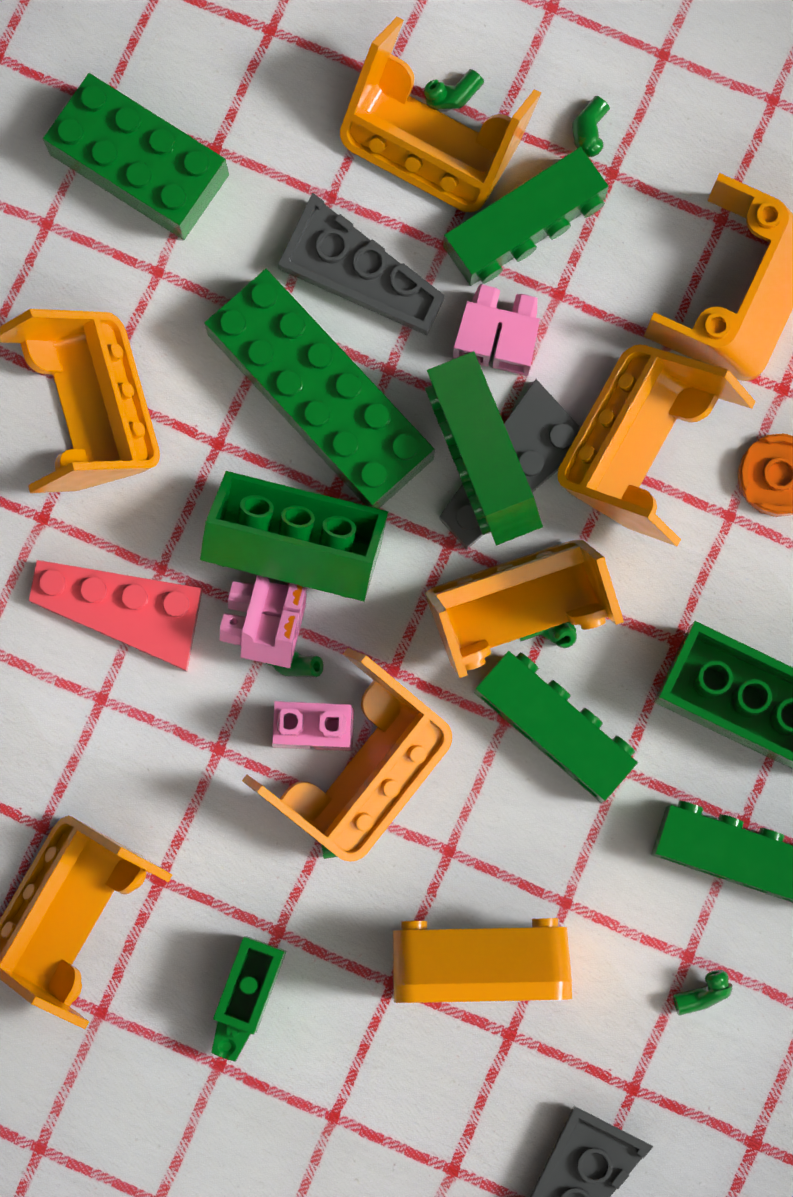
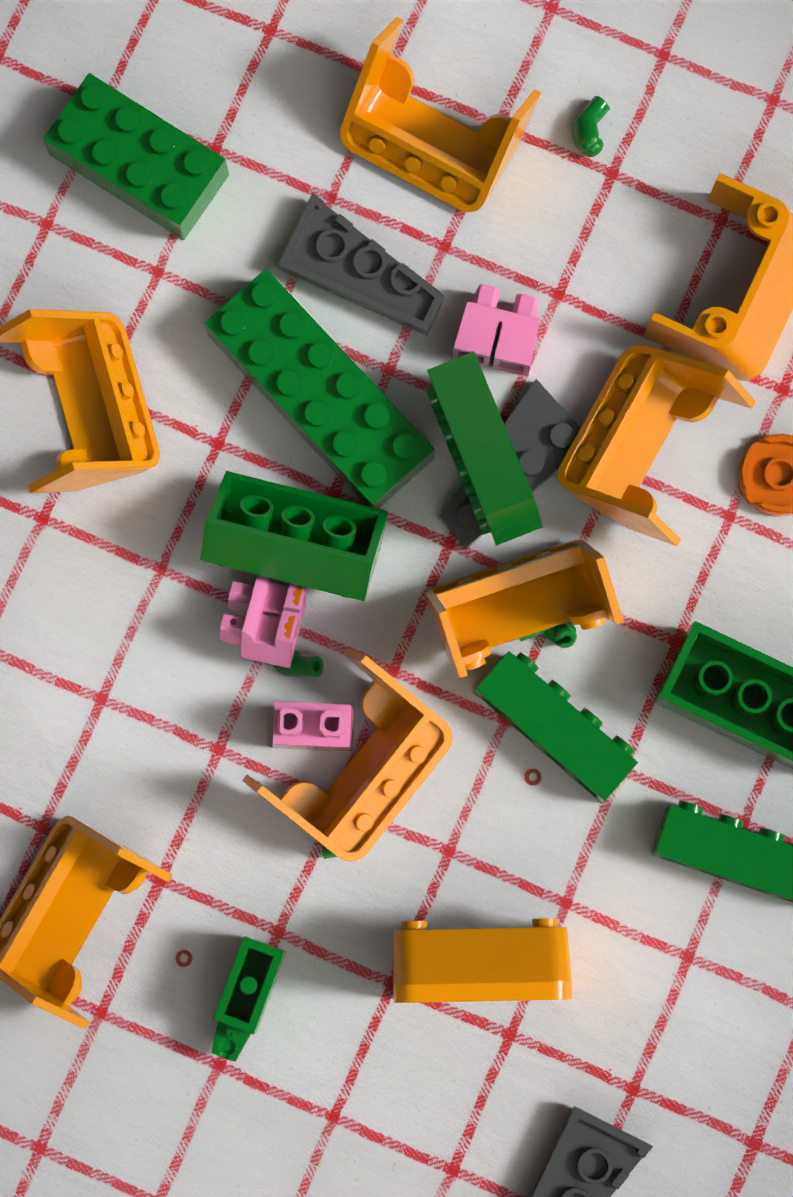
coral wing [29,560,203,671] -> none
green arm [424,69,484,109] -> none
green brick [443,147,609,286] -> none
green arm [673,970,732,1016] -> none
none -> clear red piece [175,950,193,967]
none -> clear red piece [524,769,541,786]

